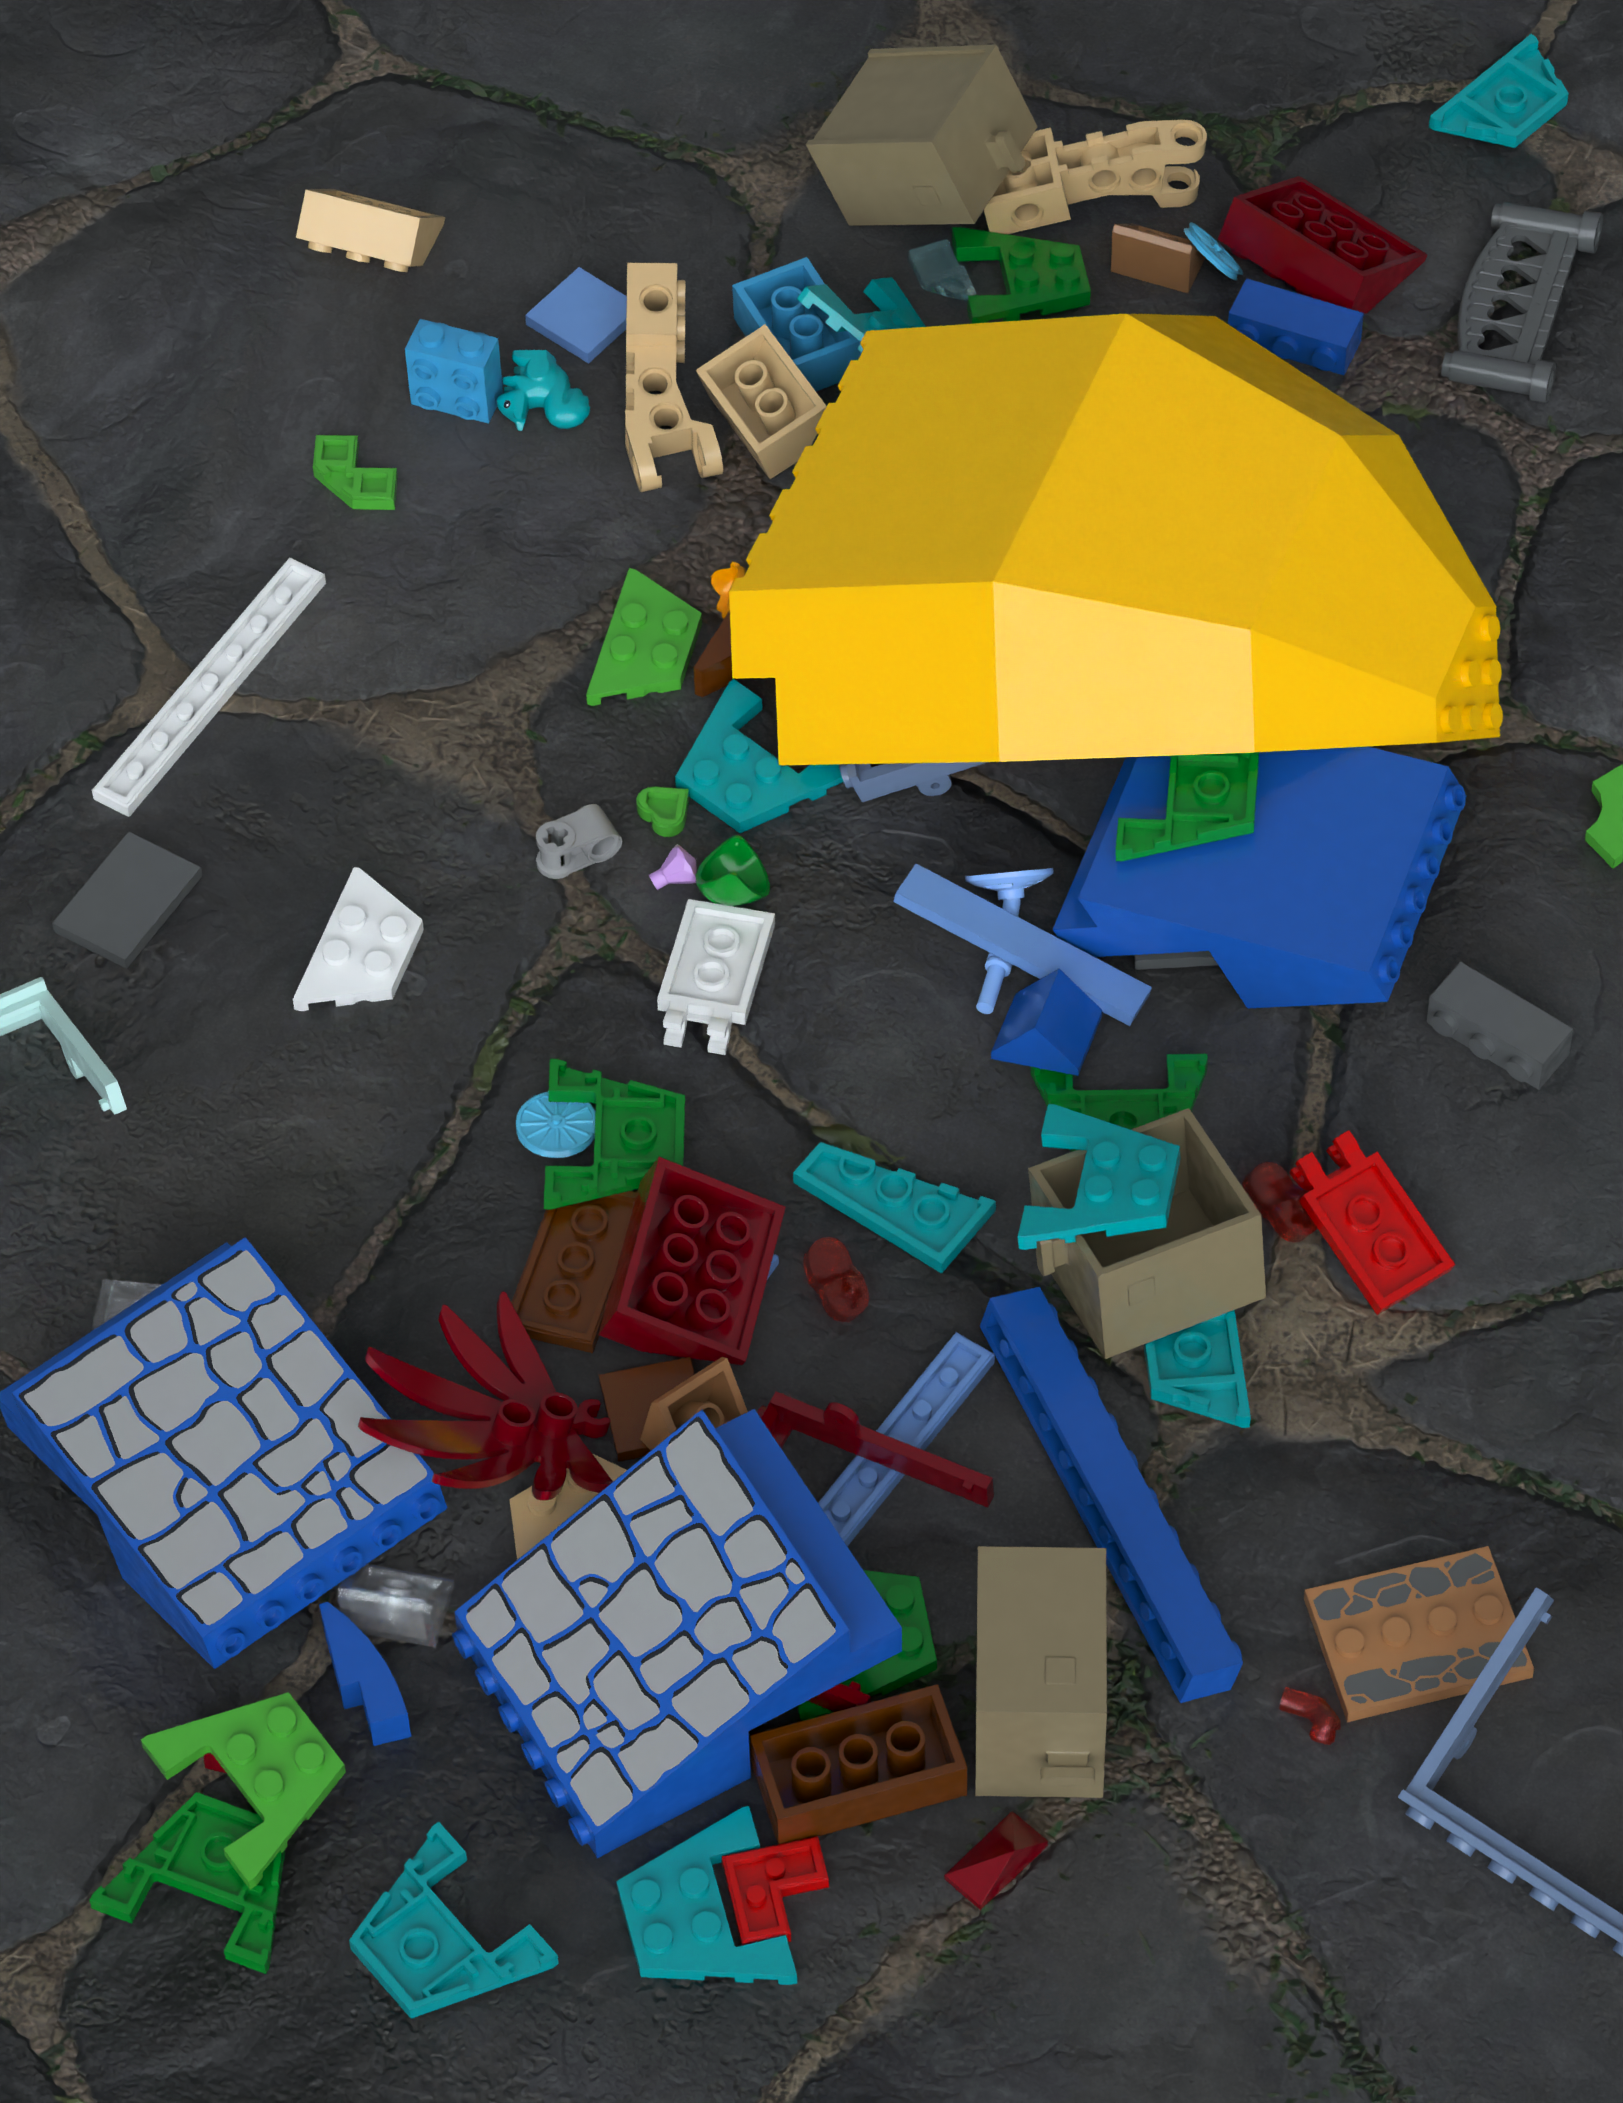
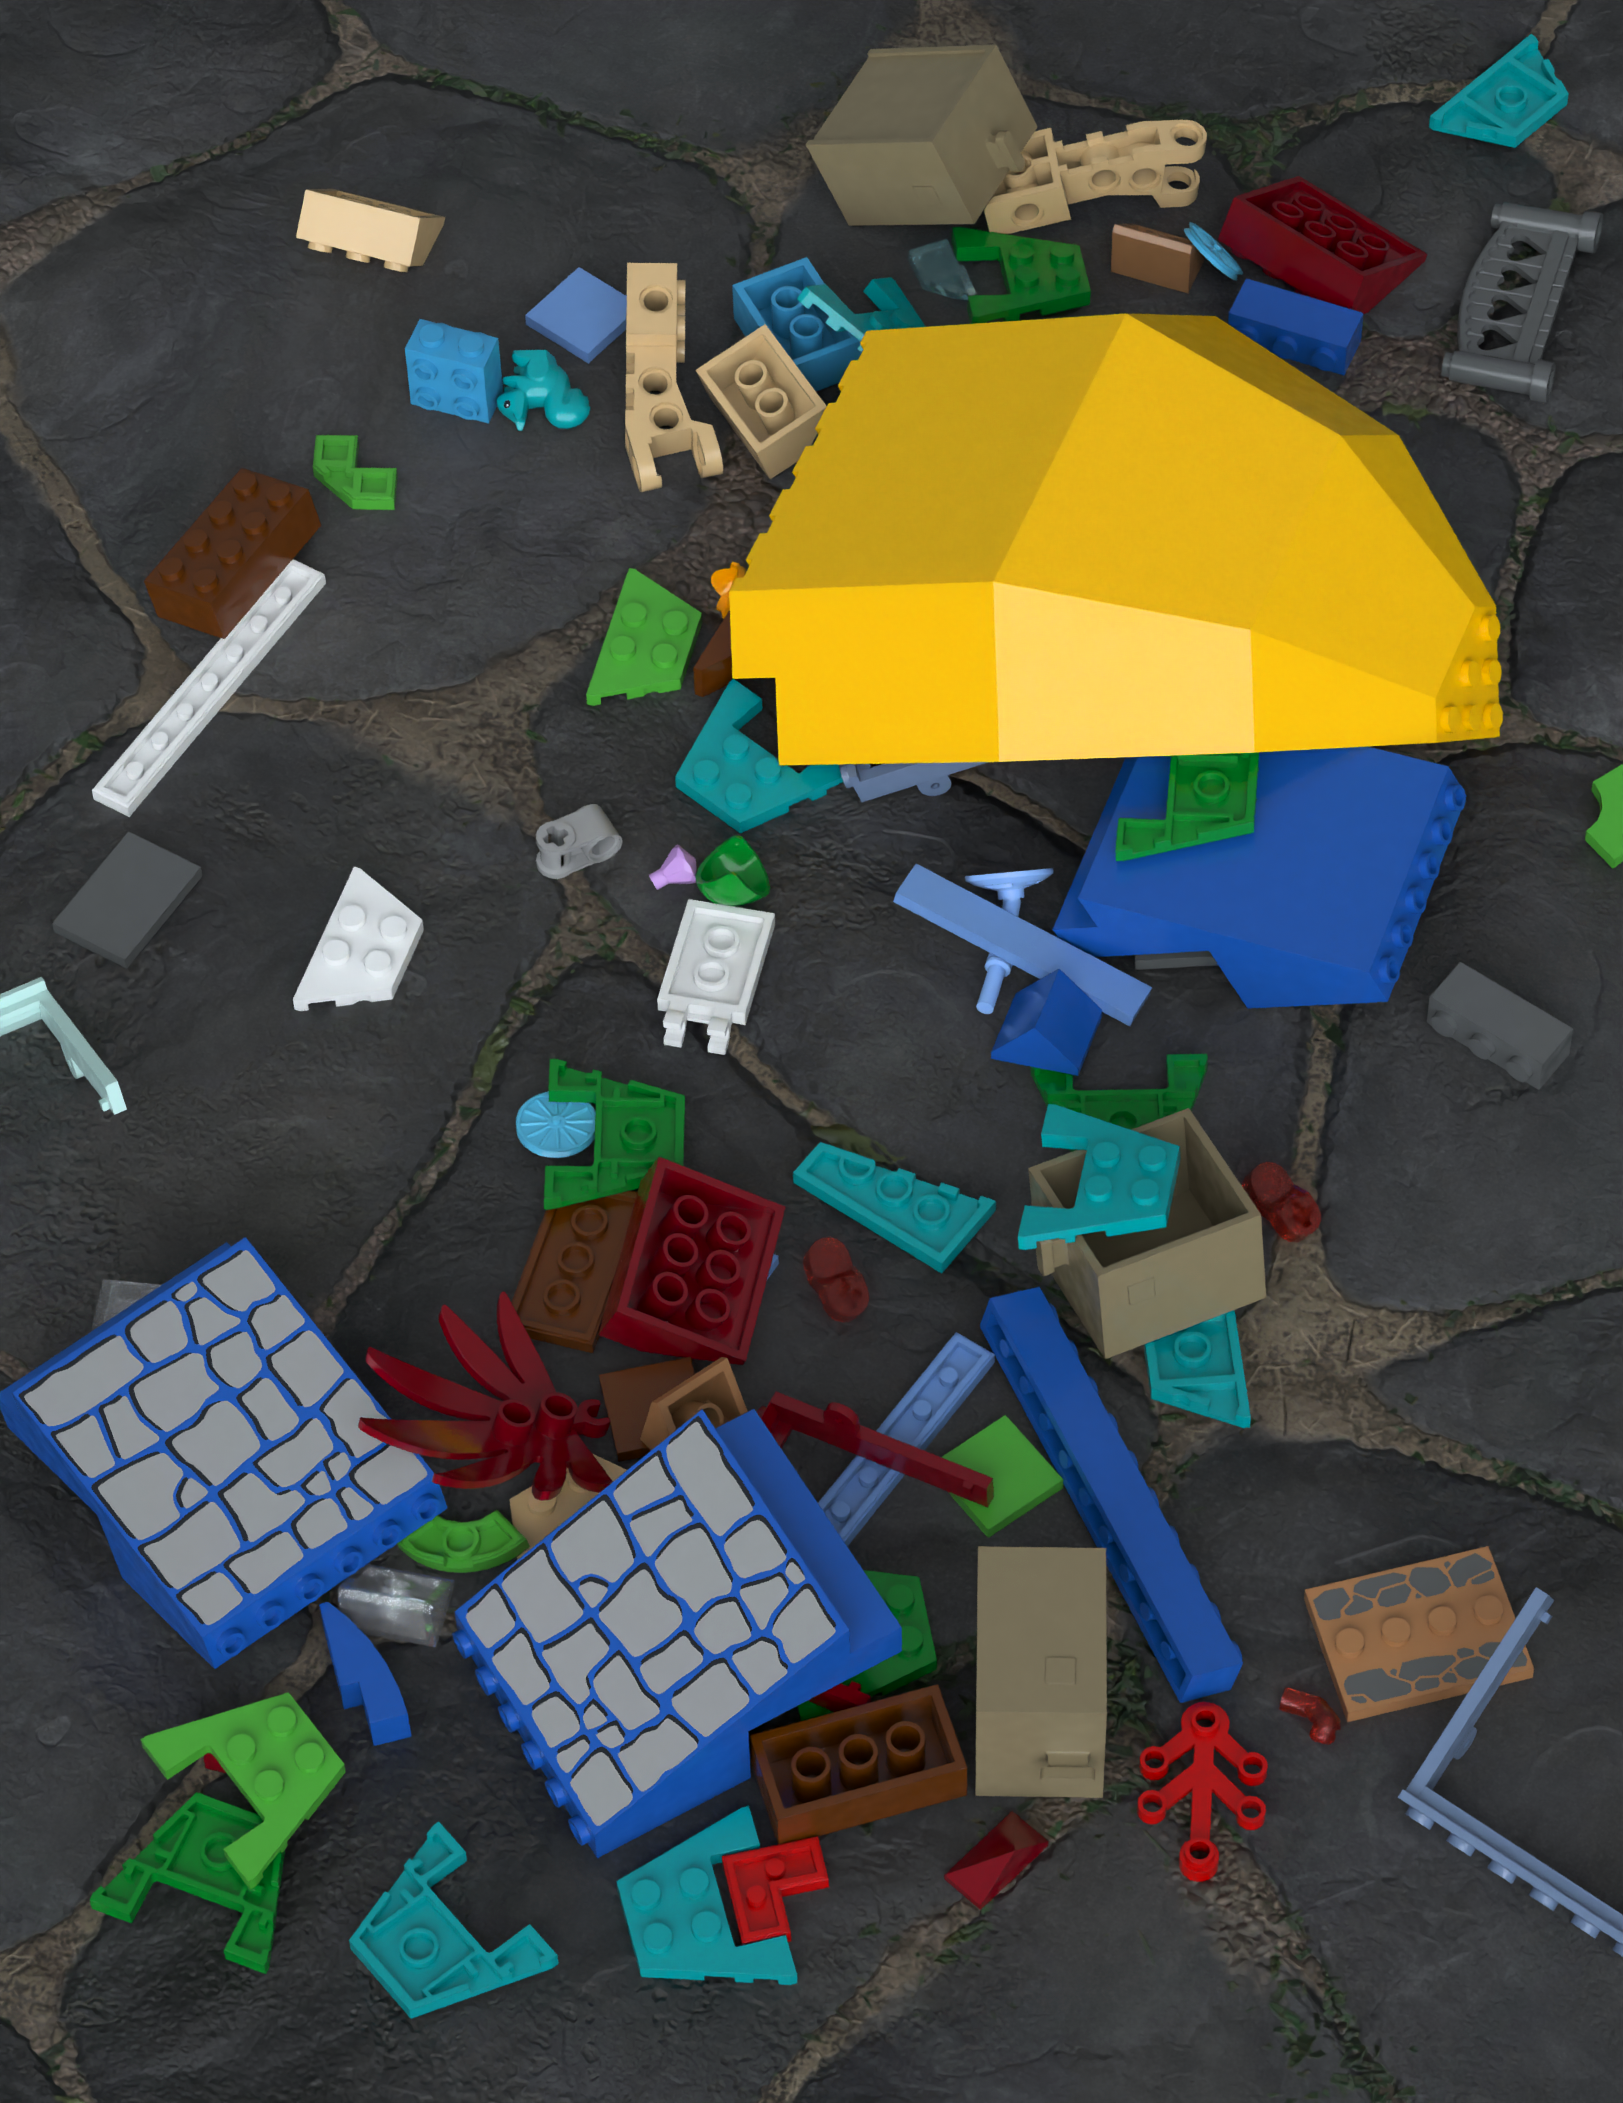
bright green tile [636,786,689,837] -> none
red tile [1289,1130,1455,1315] -> none
none -> reddish brown brick [144,468,321,639]
none -> bright green tile [397,1510,530,1573]
none -> bright green tile [942,1415,1063,1538]
none -> red plant [1137,1702,1268,1882]

